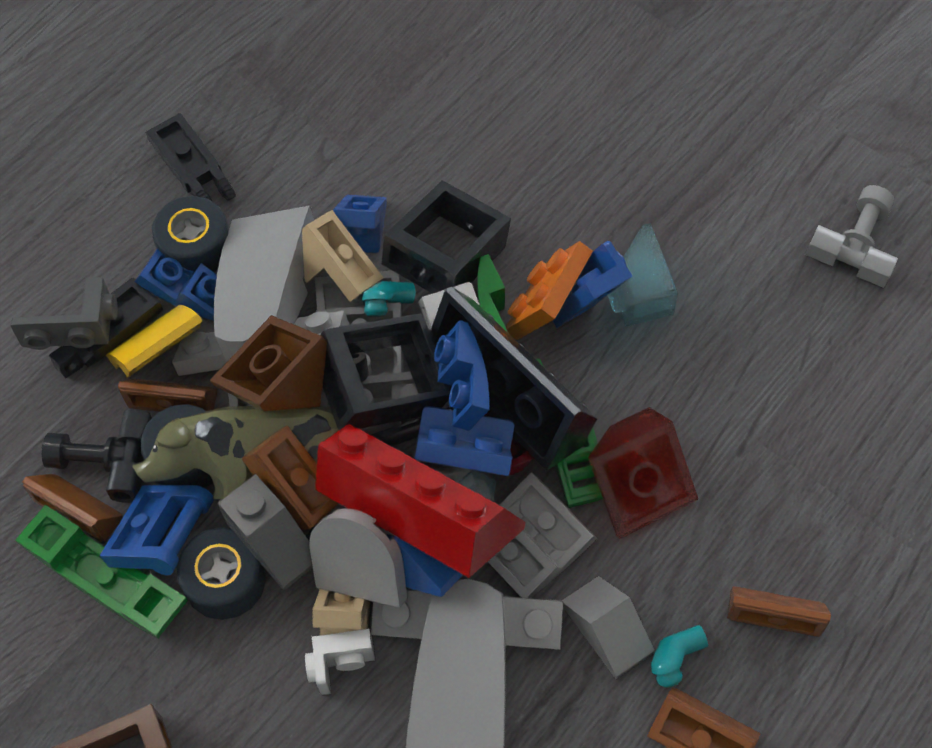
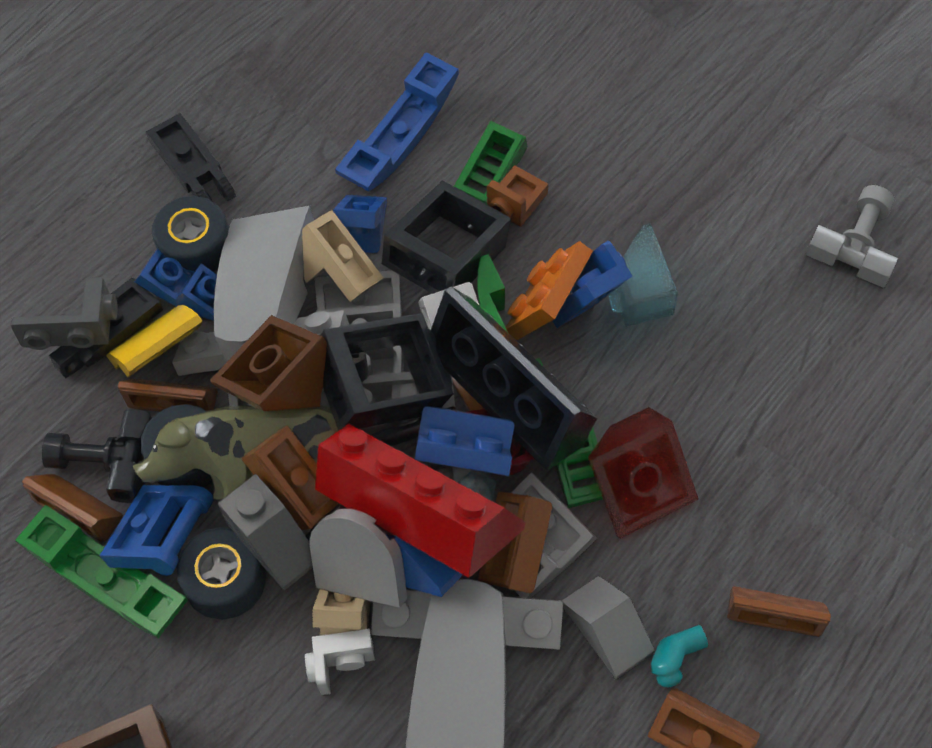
teal arm [362,281,416,317] -> none
blue slope [434,320,489,431] -> none
none -> blue slope [335,52,459,192]
none -> green slope [454,121,528,205]
none -> dark orange slope [478,491,552,594]
none -> dark orange bracket [487,165,549,227]

